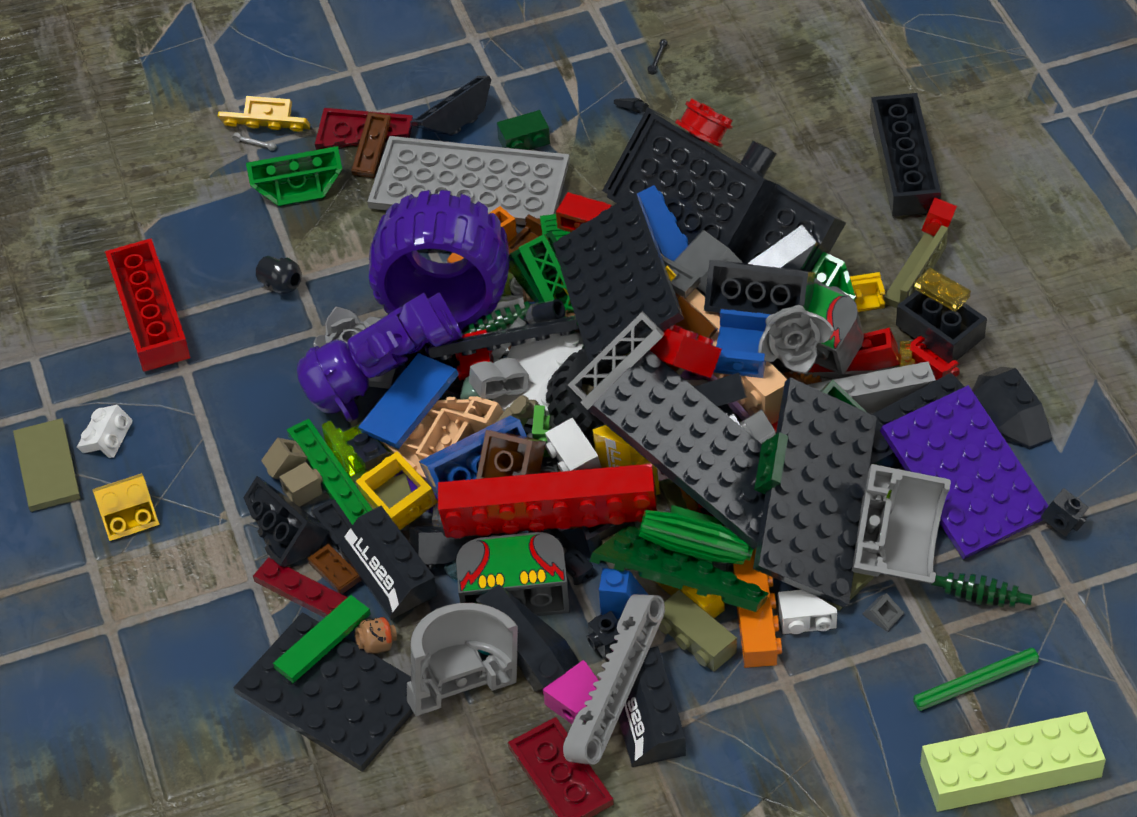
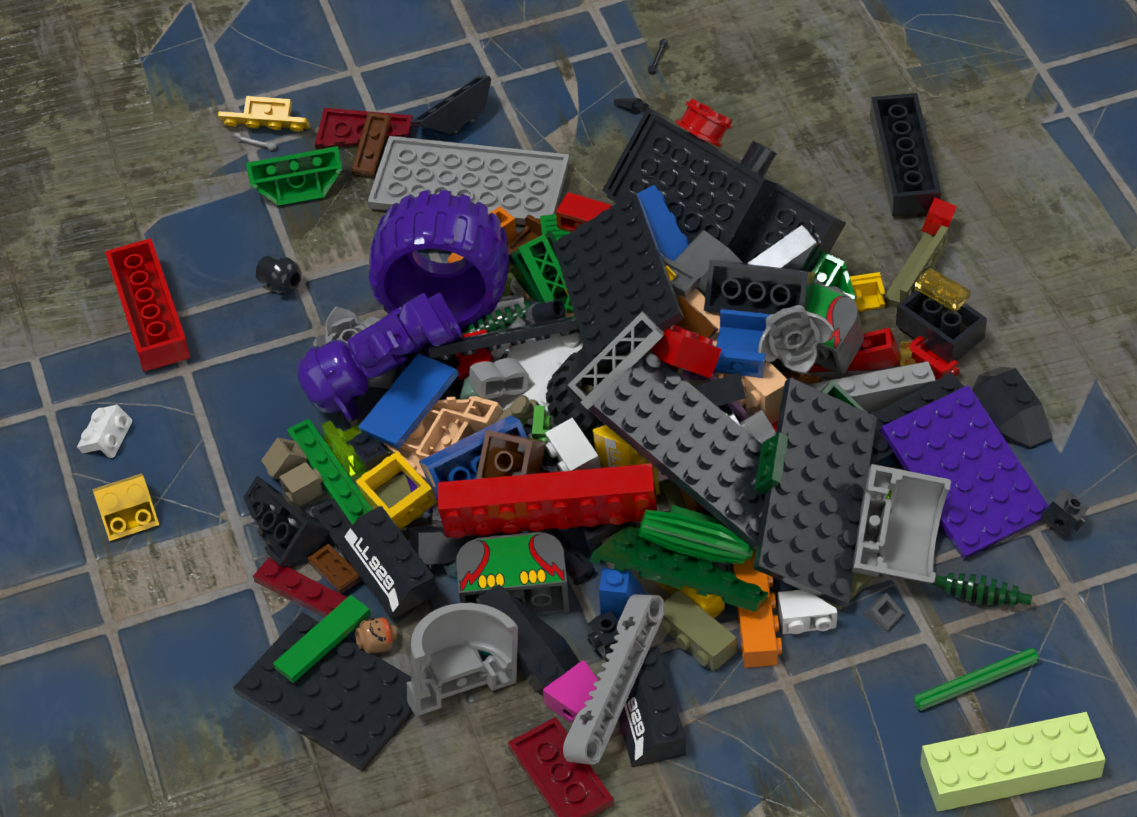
olive tile [13,418,81,512] -> none
dark green brick [497,110,550,150] -> none

